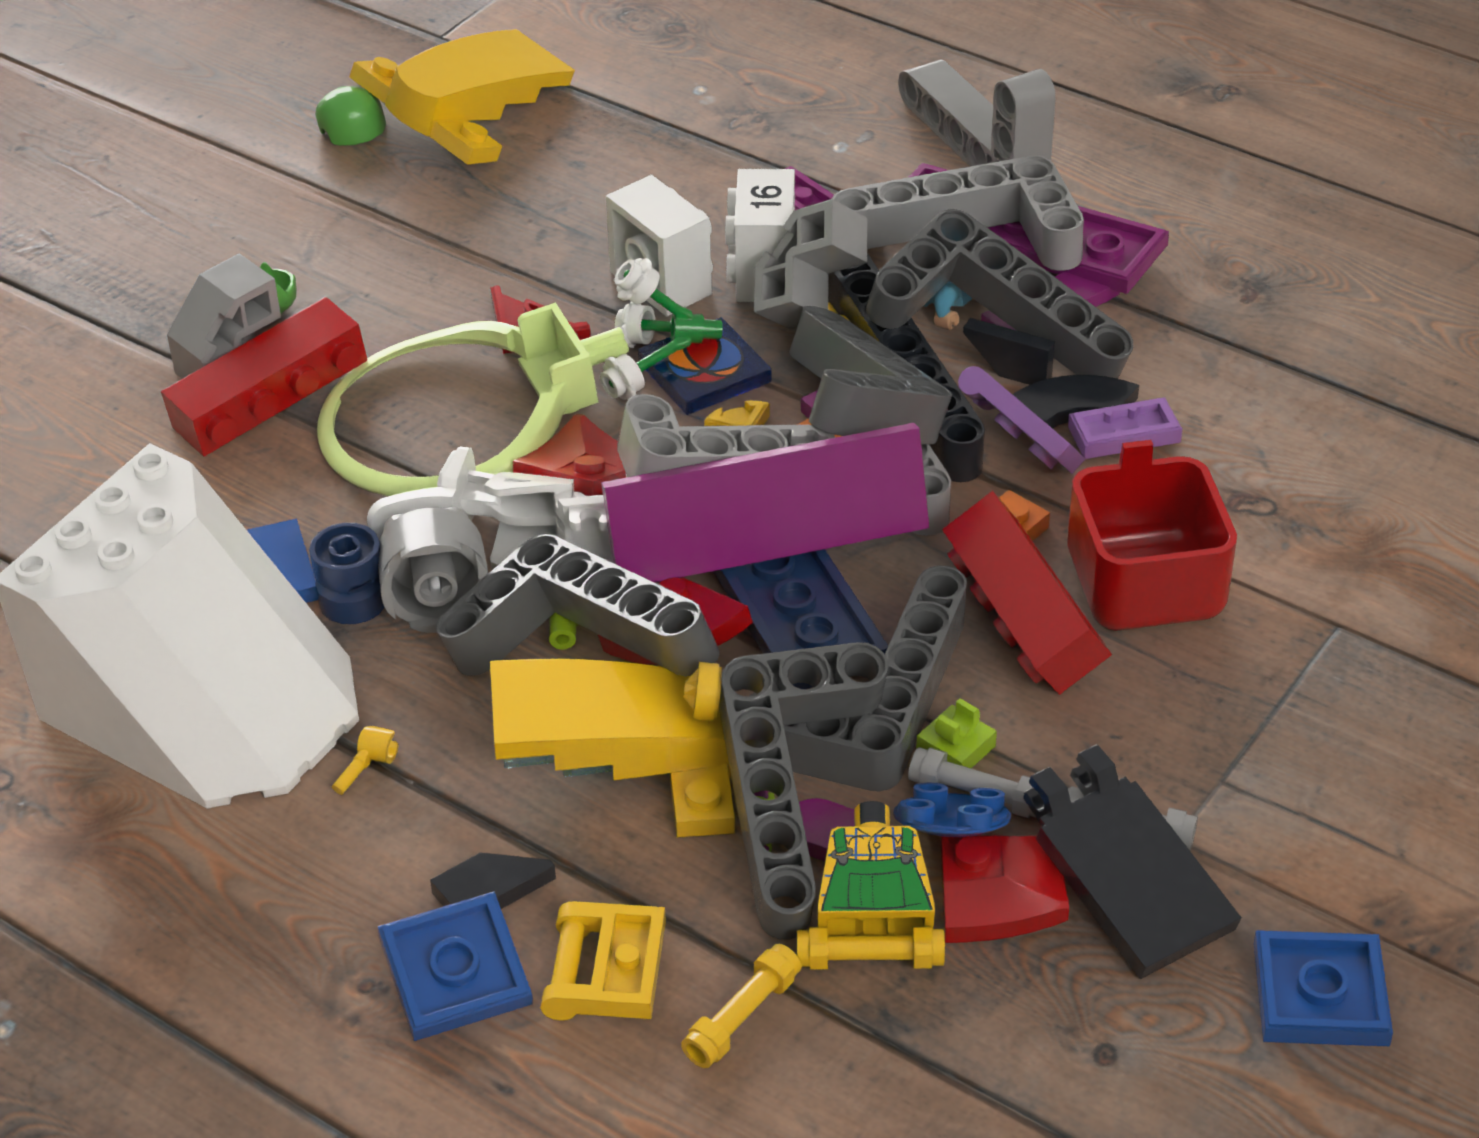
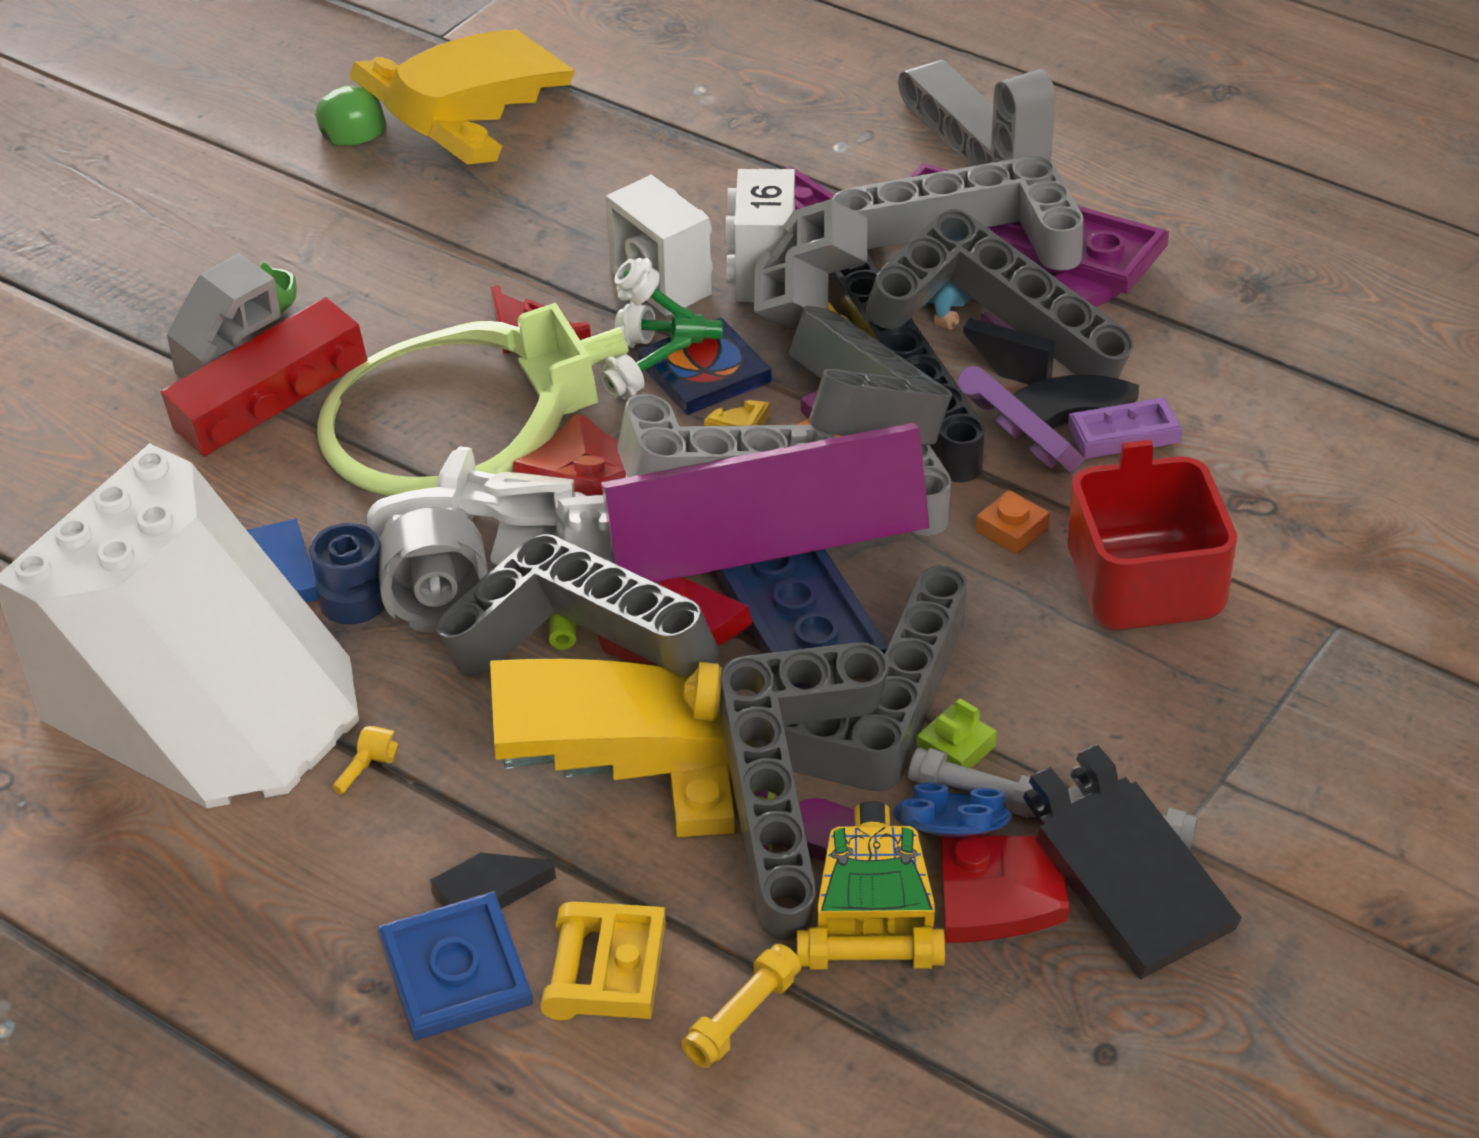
red brick [942,490,1113,695] -> none
blue tile [1253,930,1393,1047] -> none

